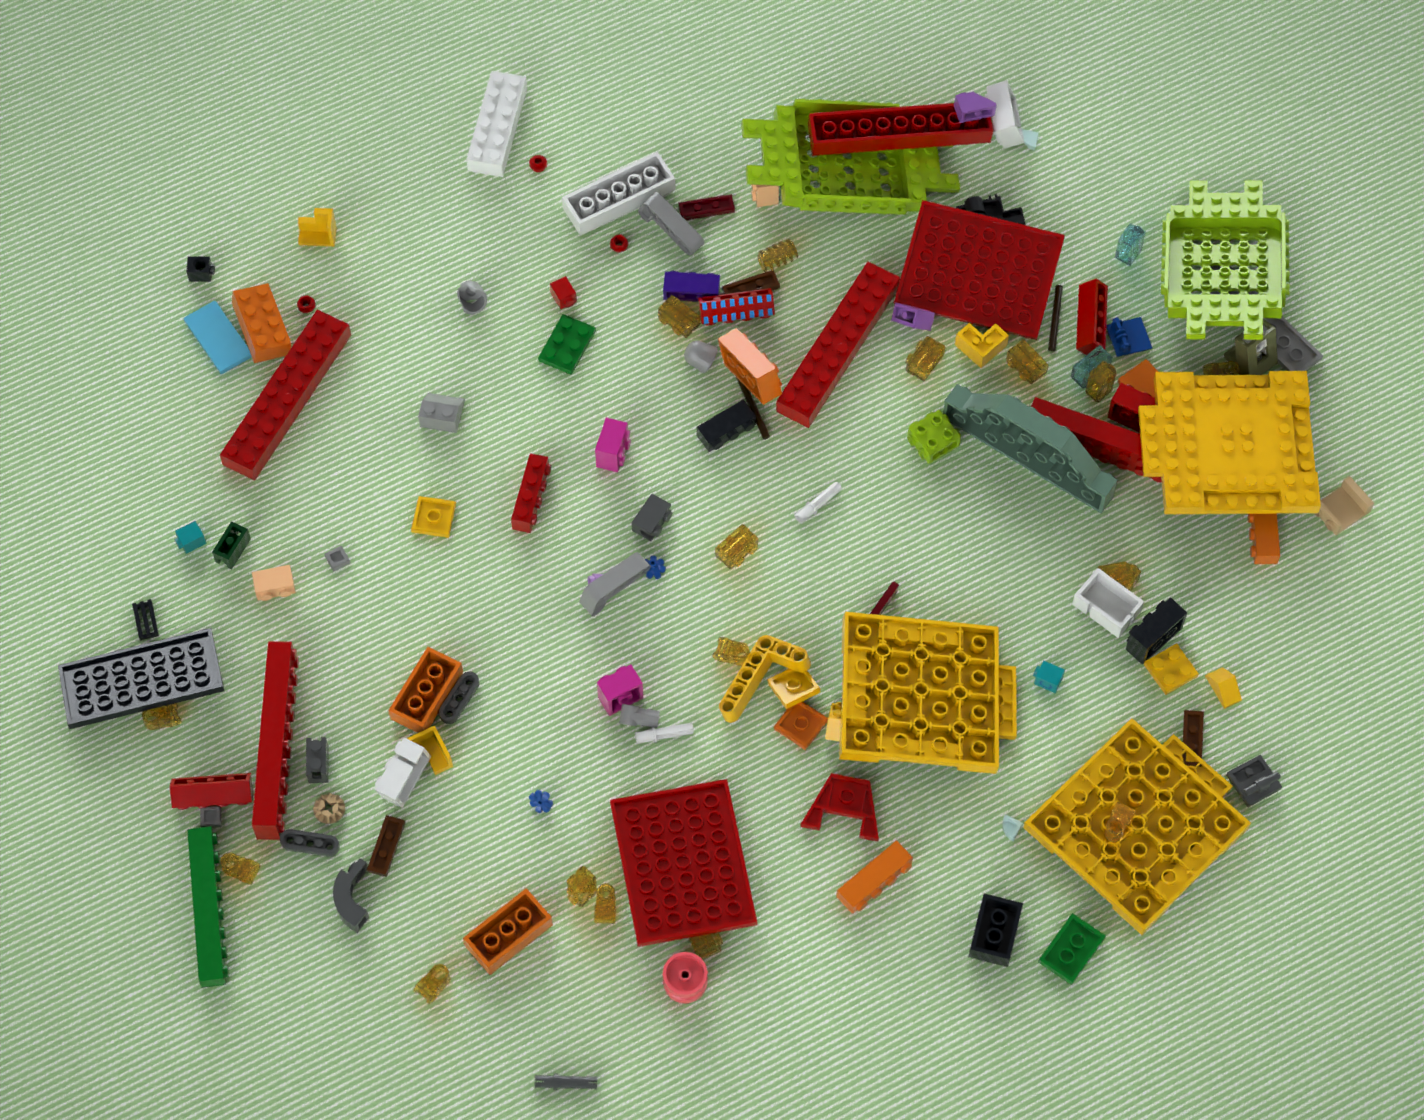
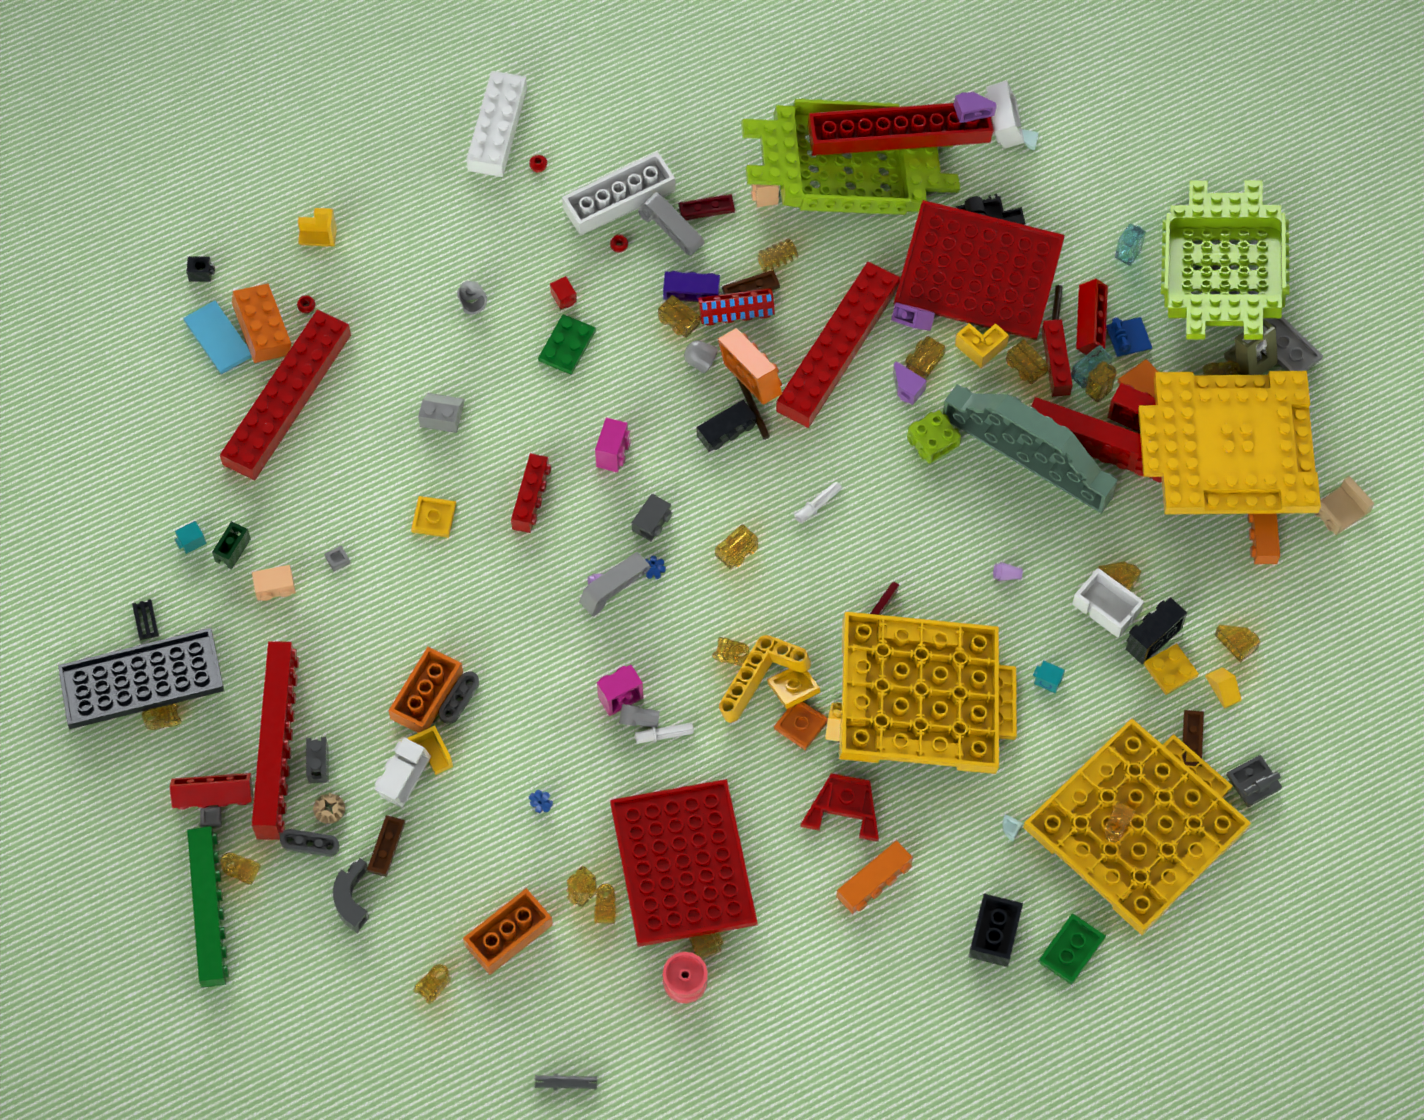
none -> medium lavender slope [893,361,927,405]
none -> lavender cone [993,562,1023,581]
none -> red brick [1041,319,1073,397]
none -> clear yellow slope [1214,625,1260,663]

